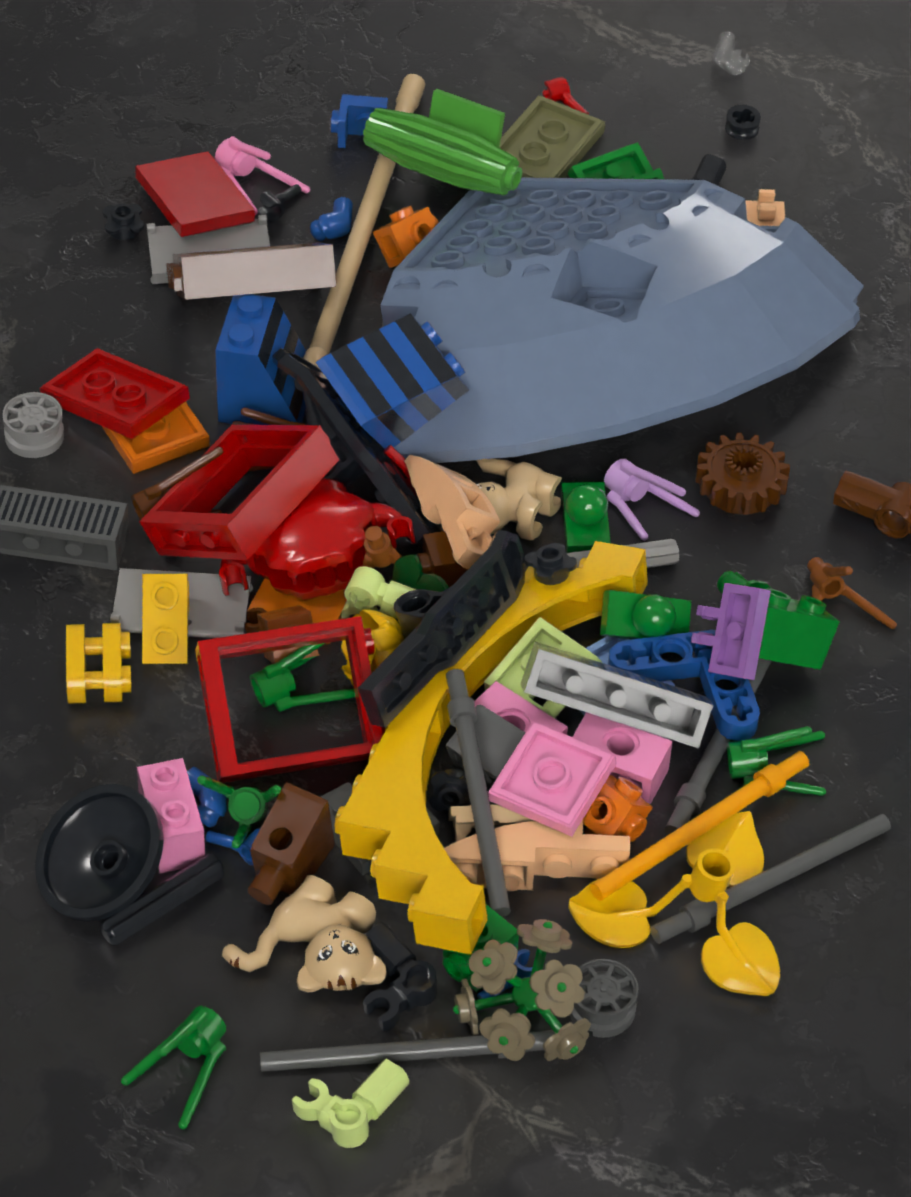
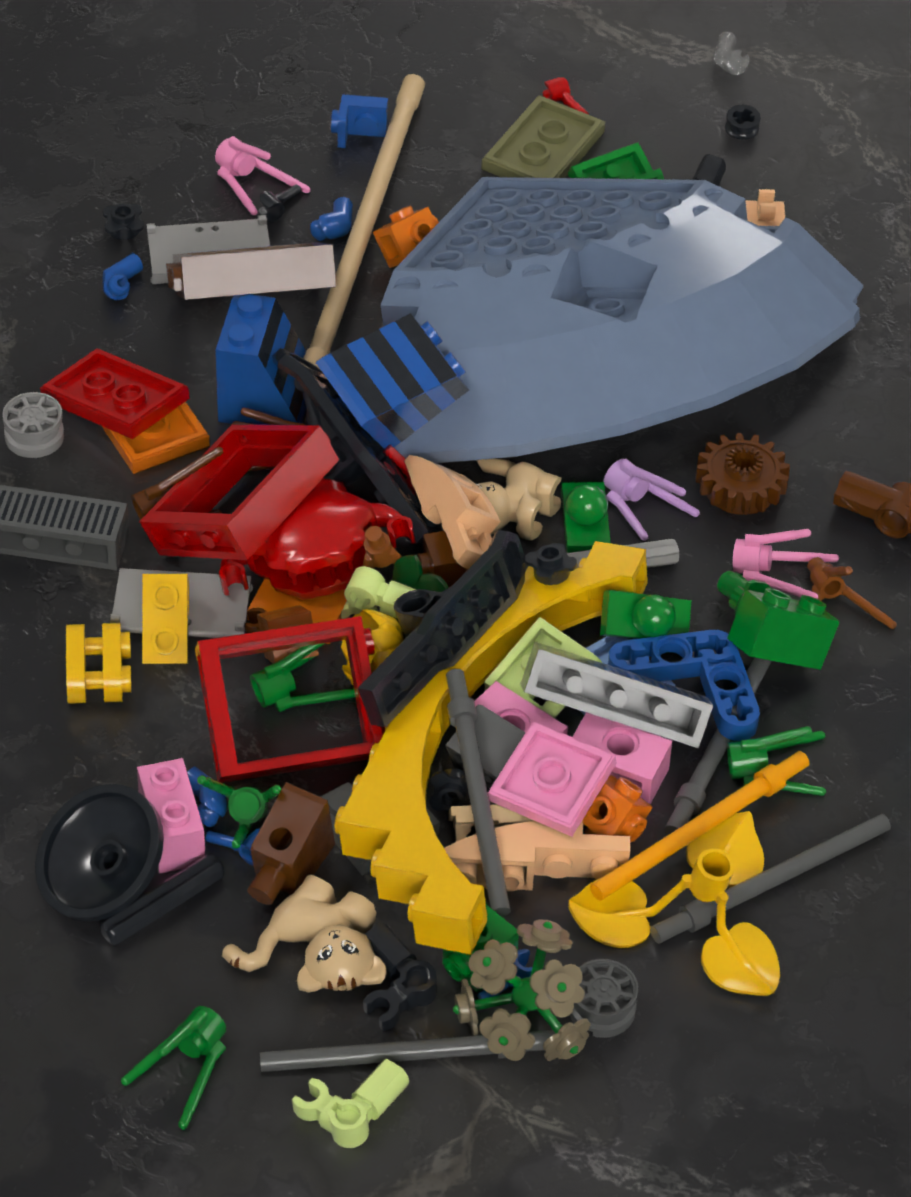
red tile [136,151,255,237] -> none
bright green plate [363,89,522,195] -> none
medium lavender hinge [691,583,771,680] -> none
none -> blue arm [103,253,143,301]
none -> bright pink plant [733,529,839,599]

